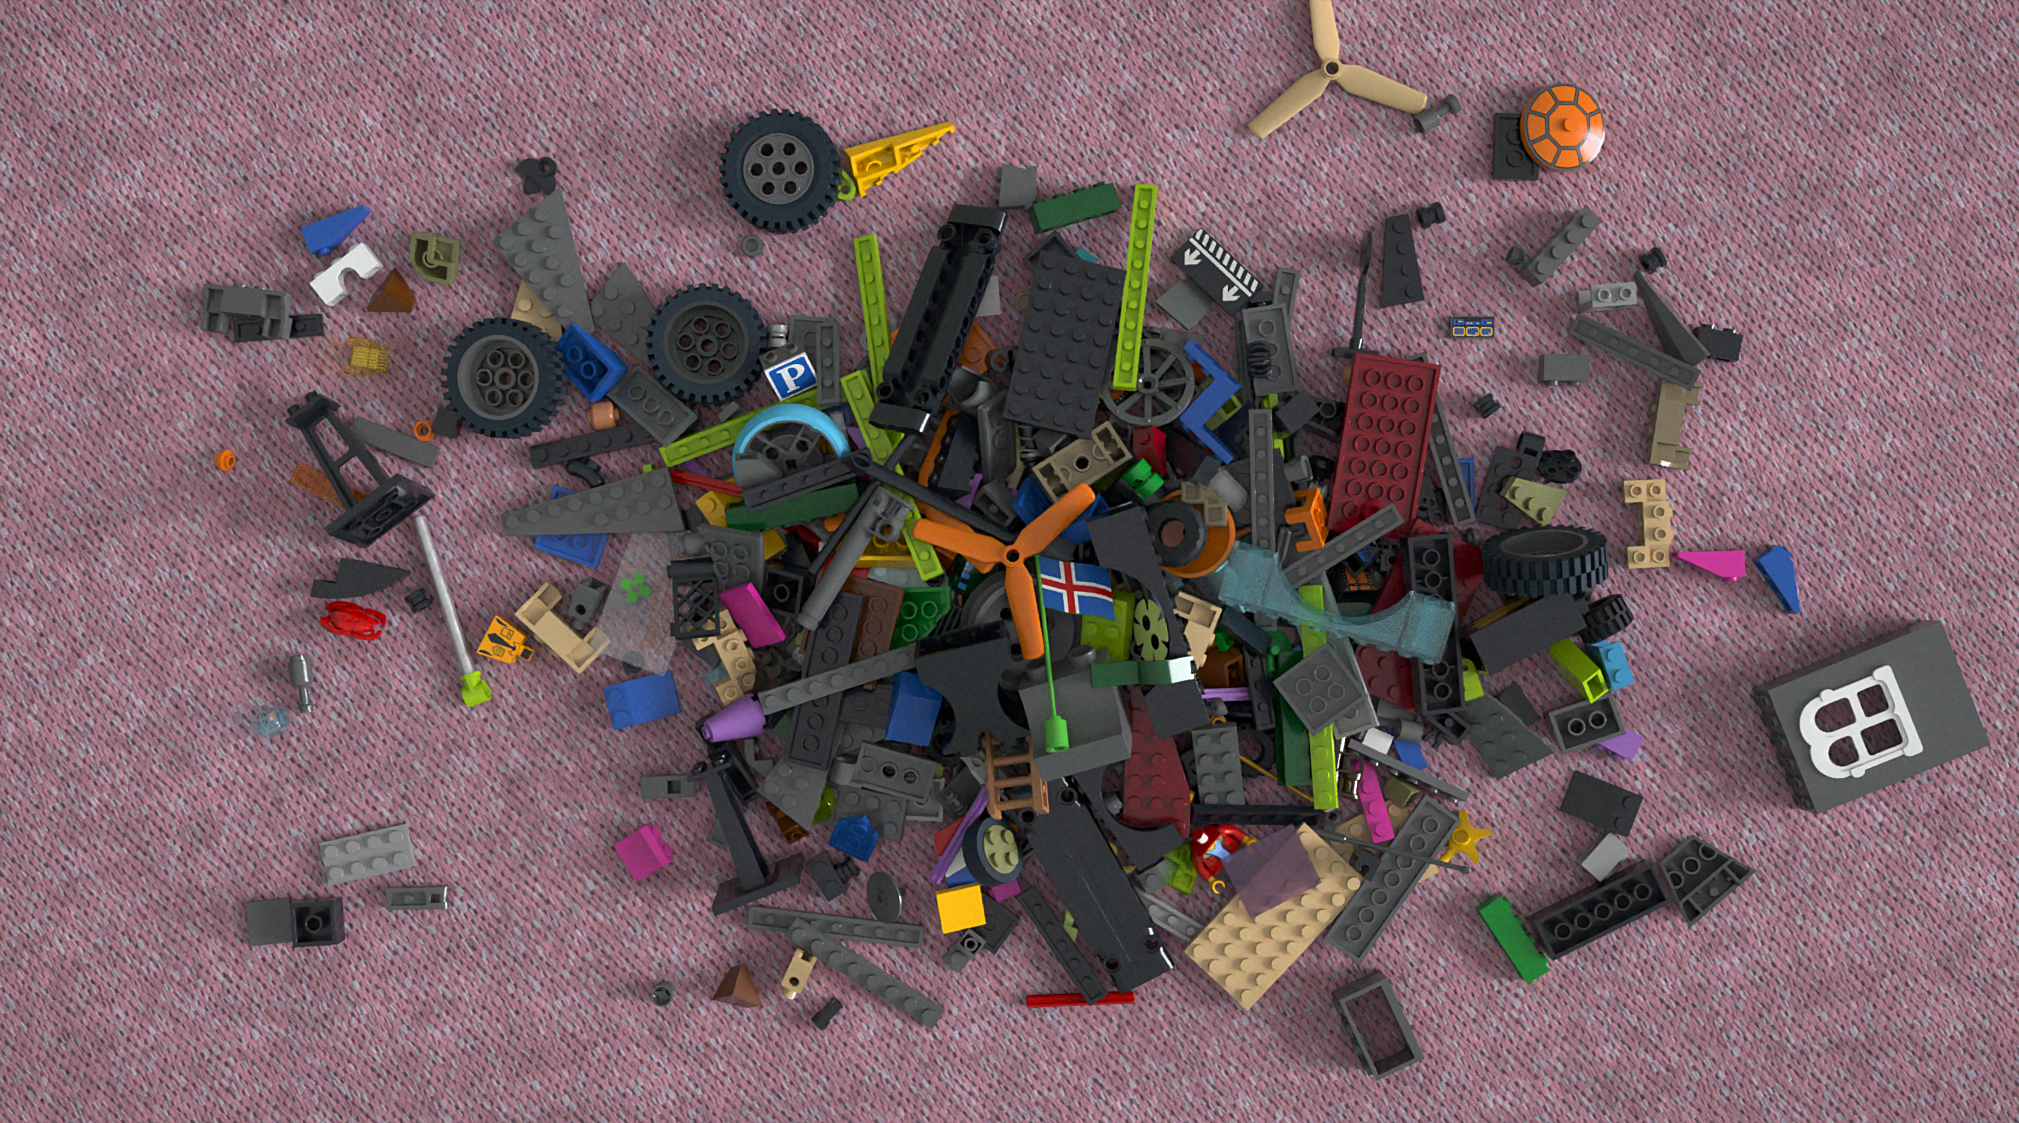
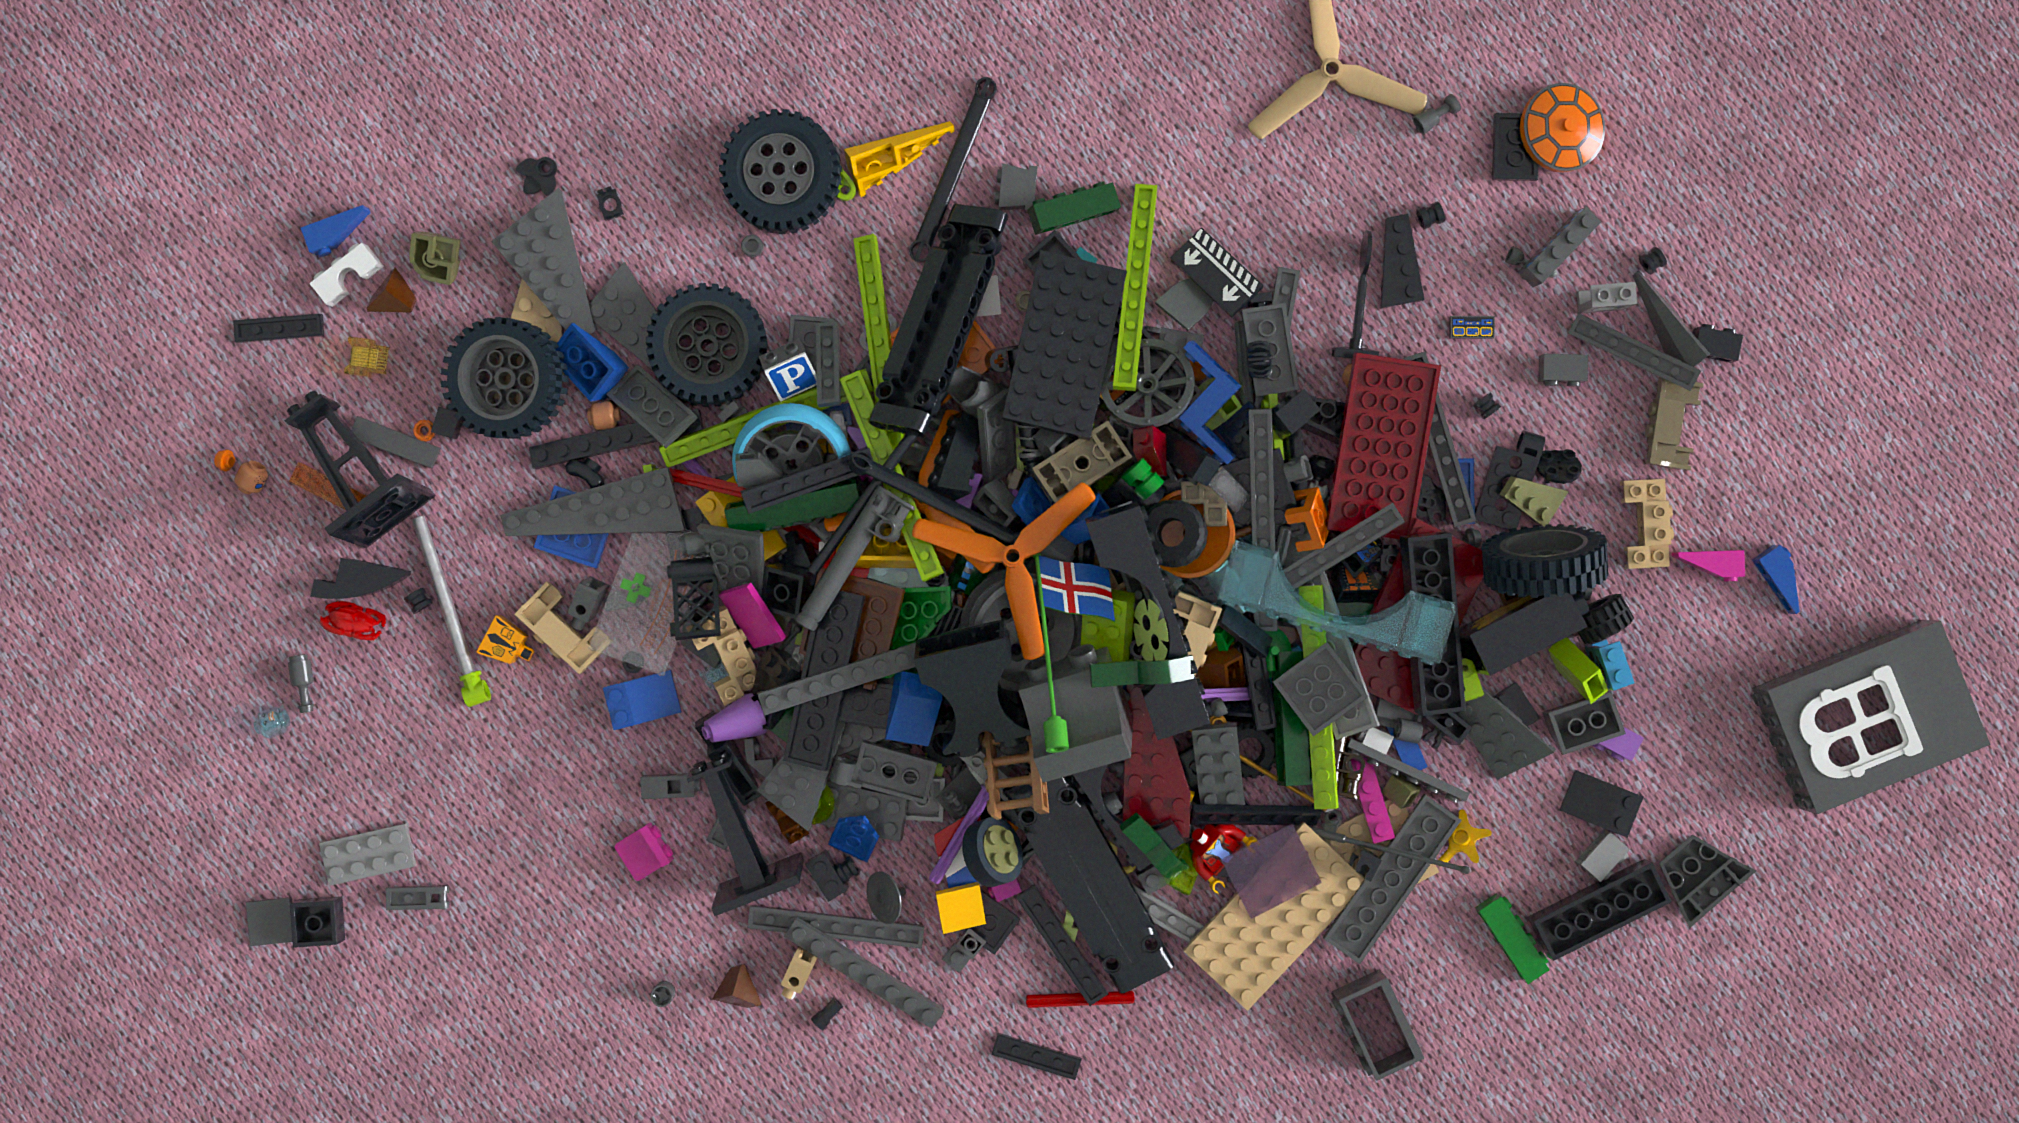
dark grey bracket [200,284,293,341] -> none
light grey wheel [766,325,788,349] -> none
none -> nougat head [234,460,268,494]
none -> black piece [597,186,624,221]
none -> black piece [909,77,997,263]
none -> black tile [992,1033,1082,1080]
none -> dark green piece [1119,812,1189,880]

